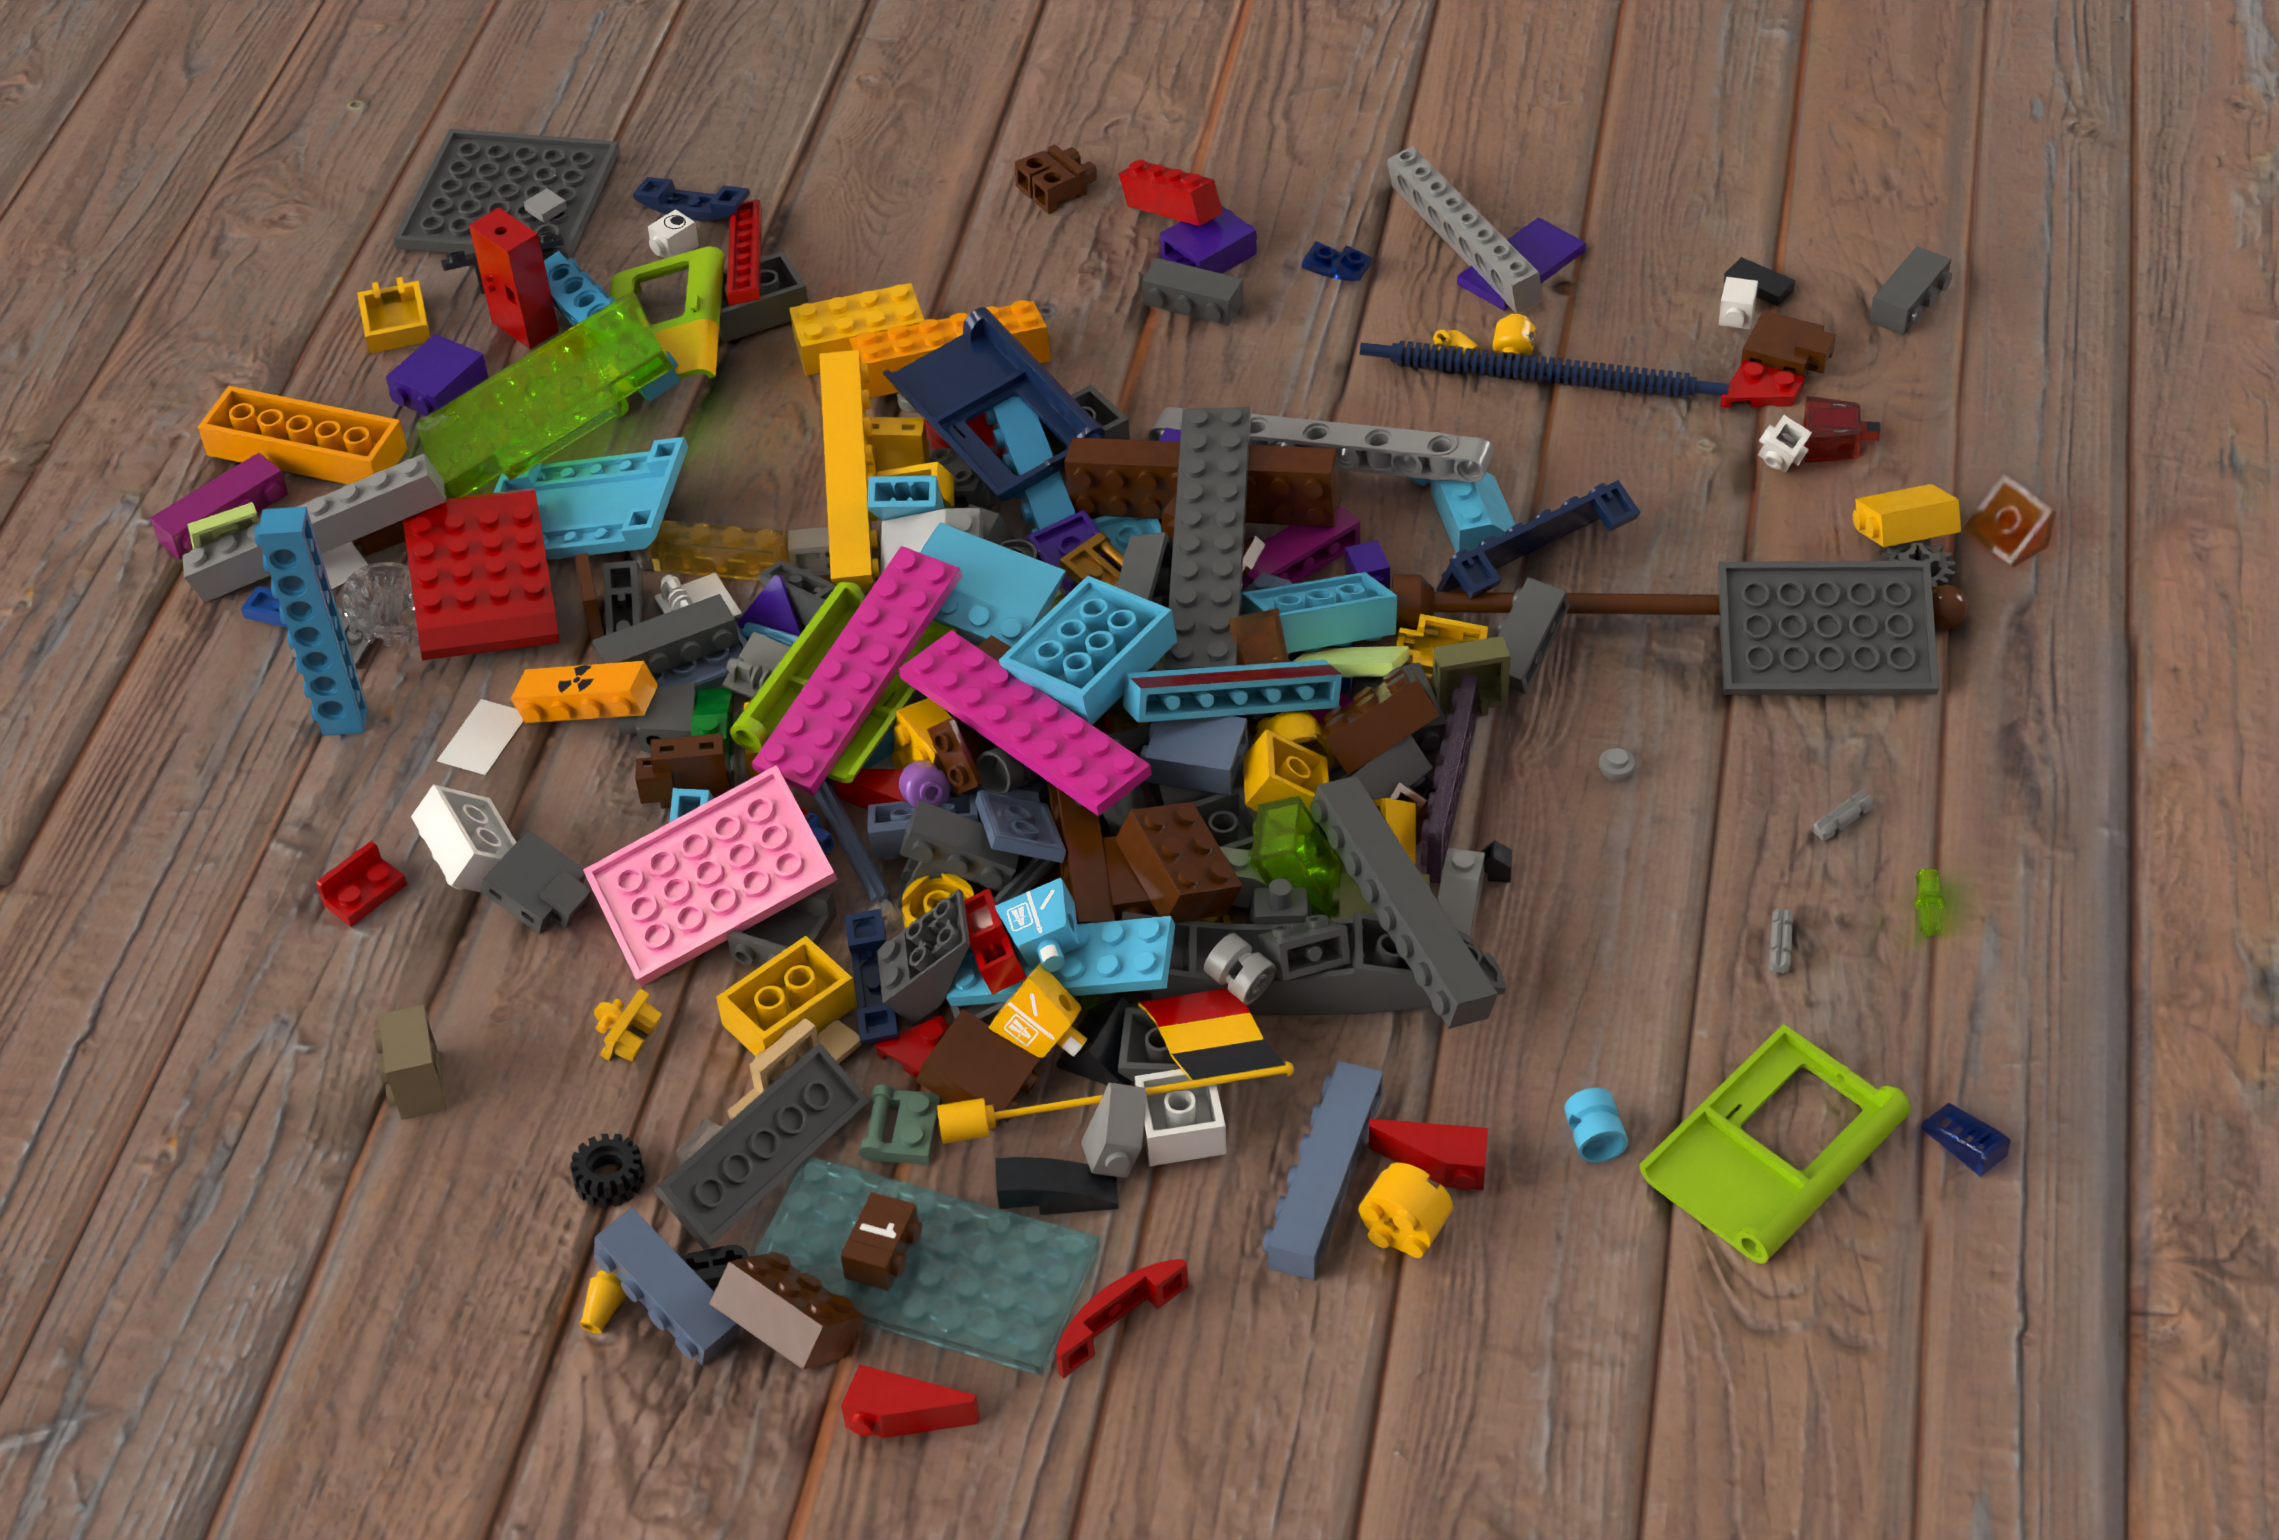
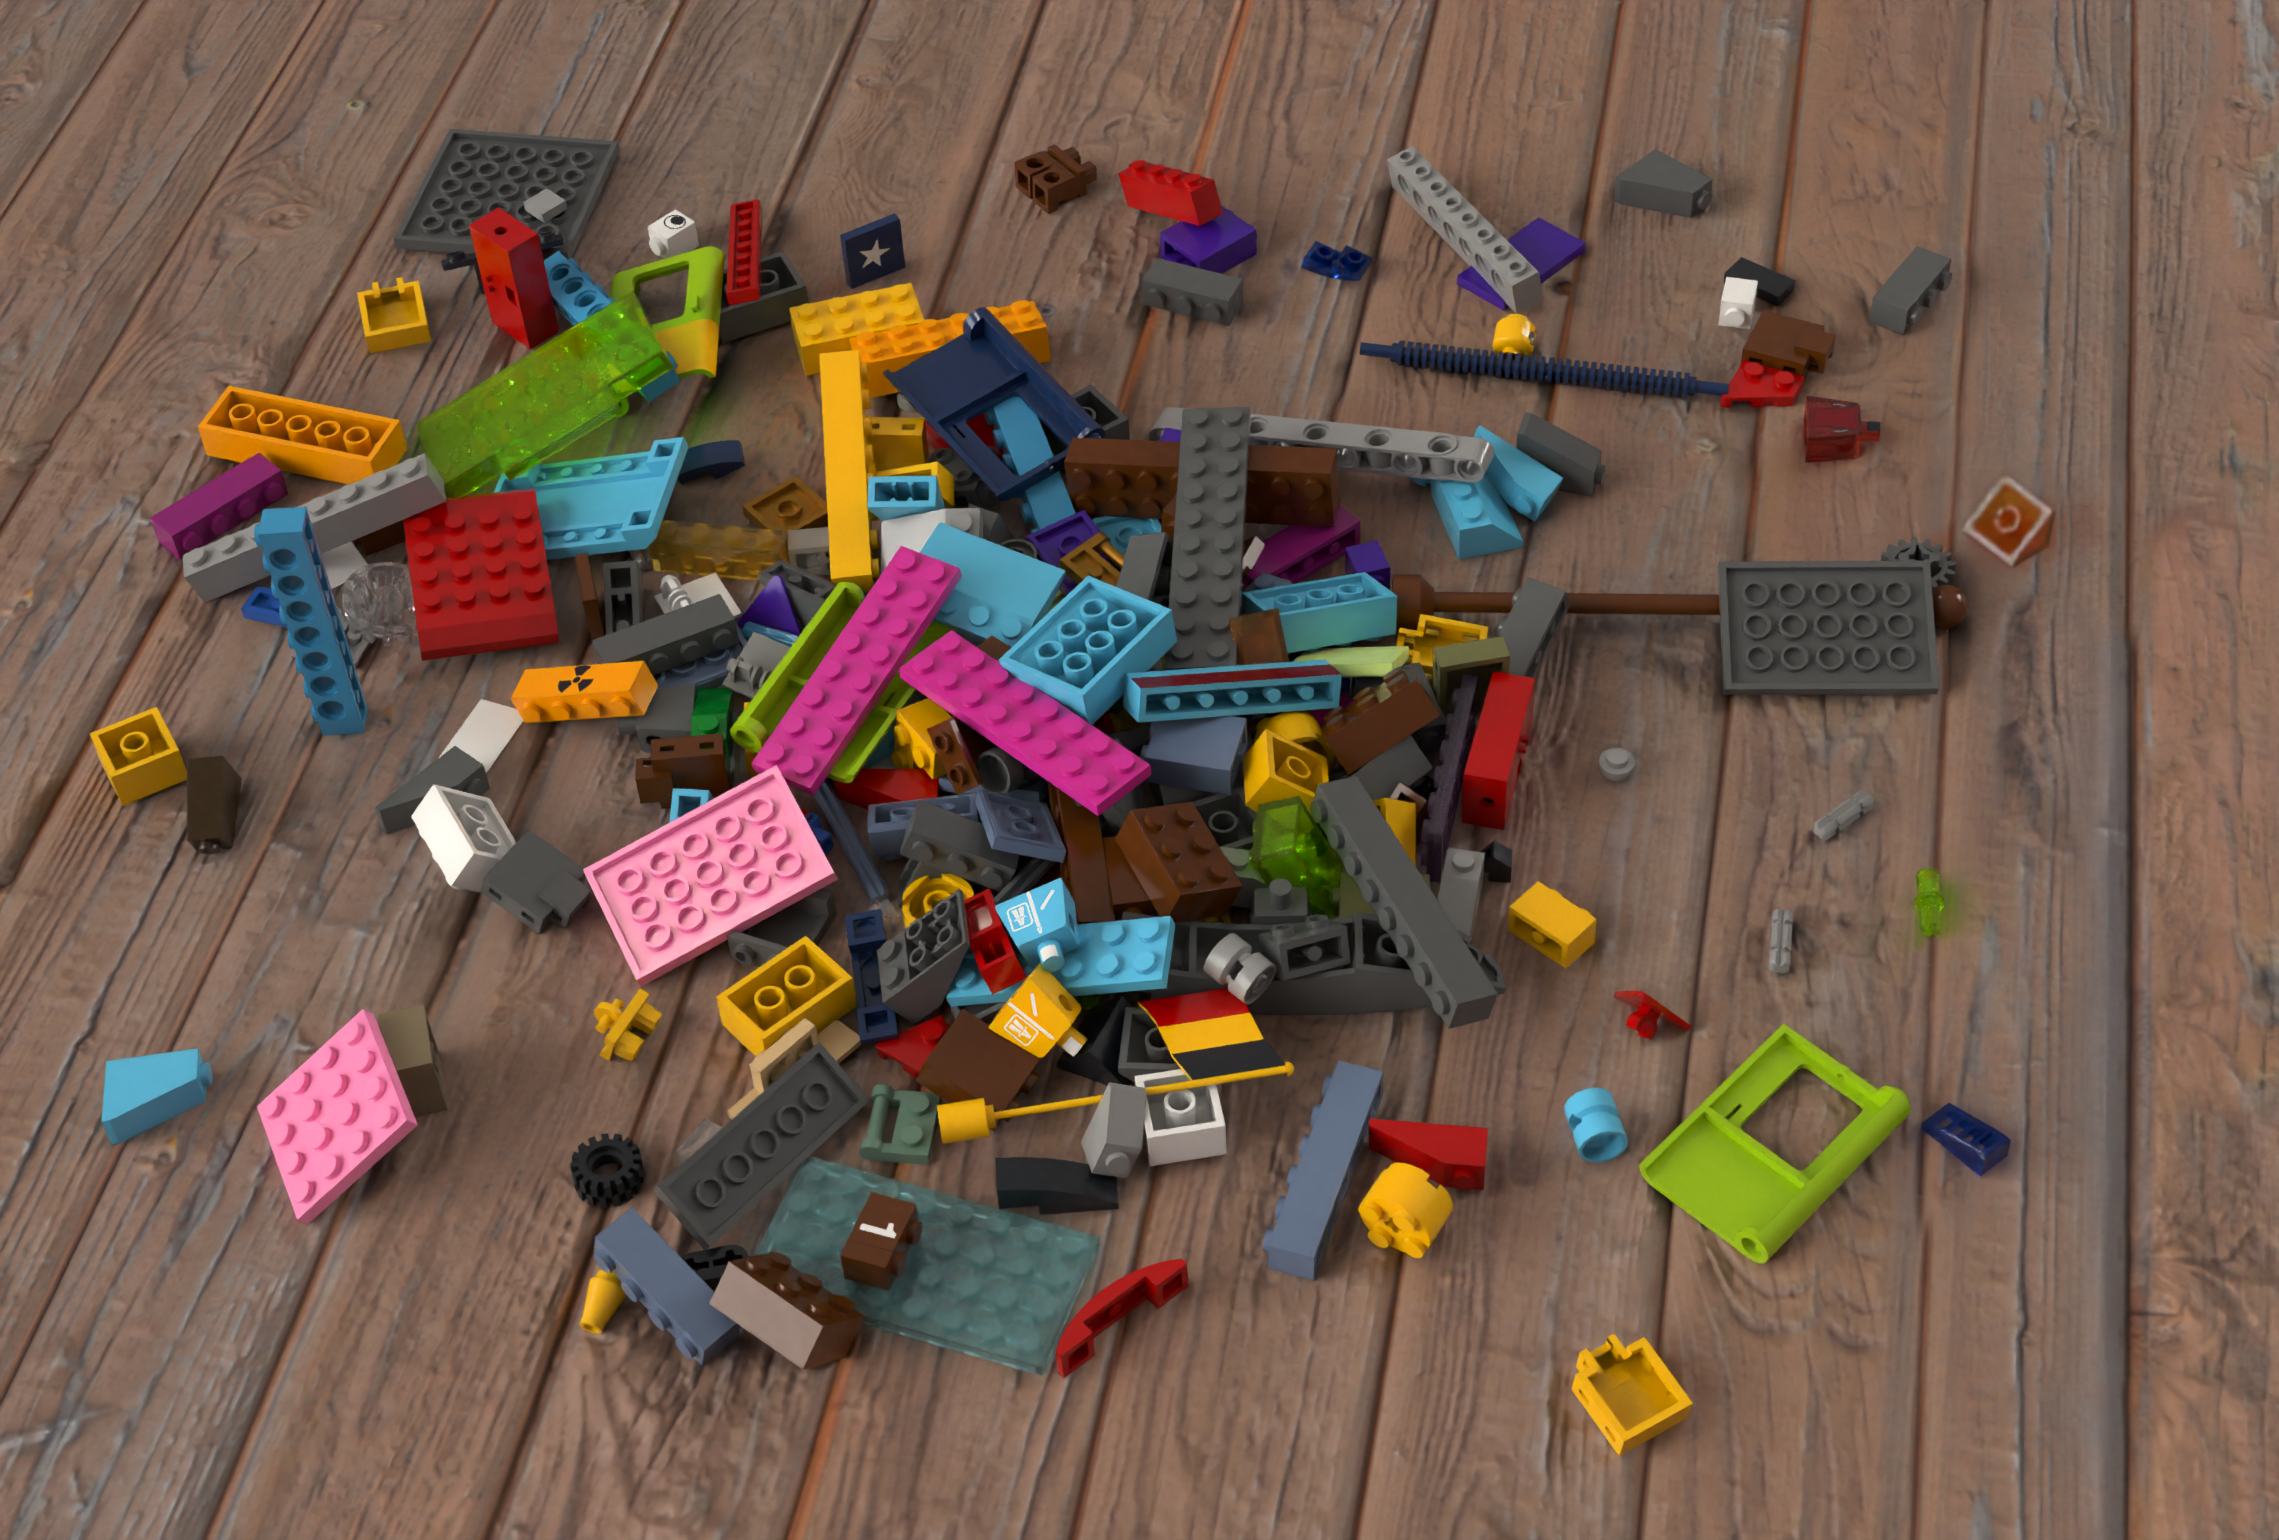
yellowish green tile [187,502,258,549] -> none
red bracket [316,841,407,927] -> none
dark purple brick [386,334,489,421] -> none
dark blue slope [633,177,750,221] -> none
red slope [841,1364,979,1438] -> none
medium lavender head [899,760,951,808] -> none
yellow arm [1433,329,1481,355] -> none
dark blue bracket [1436,480,1640,599] -> none
white brick [1758,415,1812,473] -> none
yellow brick [1852,484,1961,547] -> none
none -> yellow brick [89,707,187,806]
none -> medium azure slope [101,1048,213,1145]
none -> dark brown slope [187,756,241,854]
none -> bright pink plate [257,1009,418,1224]
none -> dark grey slope [375,746,490,834]
none -> dark blue slope [677,440,745,484]
none -> pearl gold plate [742,476,828,549]
none -> dark blue tile [840,213,906,289]
none -> red brick [1462,671,1535,830]
none -> medium azure slope [1473,425,1563,522]
none -> yellow brick [1508,881,1597,969]
none -> dark grey slope [1517,412,1606,497]
none -> yellow piece [1571,1334,1693,1456]
none -> red piece [1613,991,1691,1040]
none -> dark grey slope [1614,149,1713,218]

